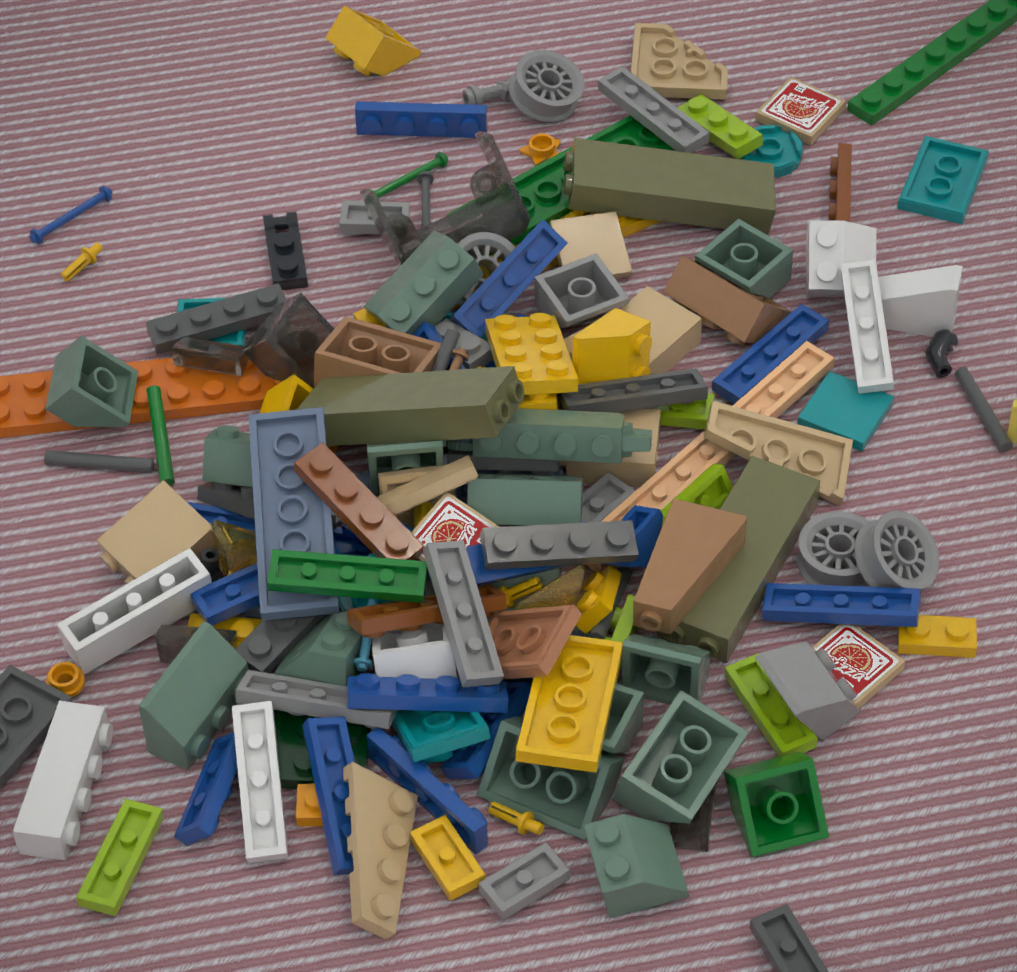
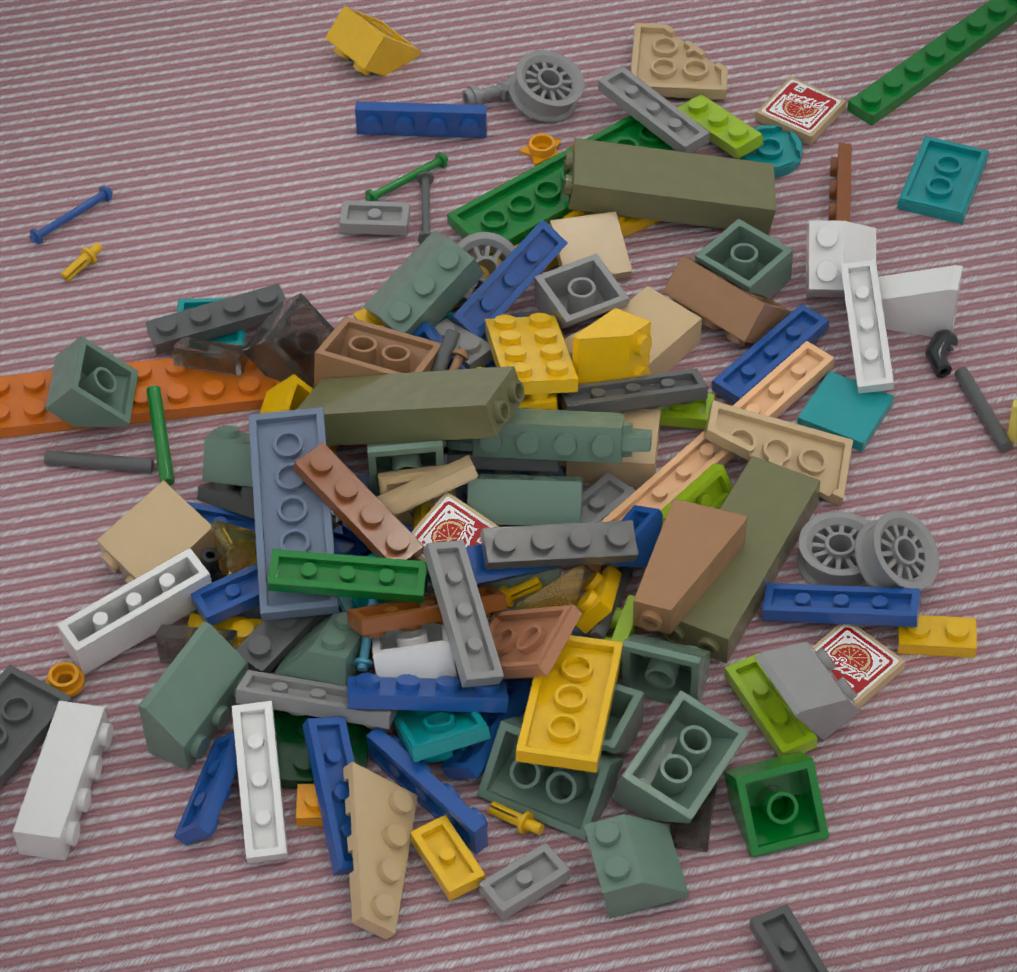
lime plate [76,798,164,917] -> none
black plate [263,211,308,290] -> none
clear smoke windscreen [360,131,530,266] -> none

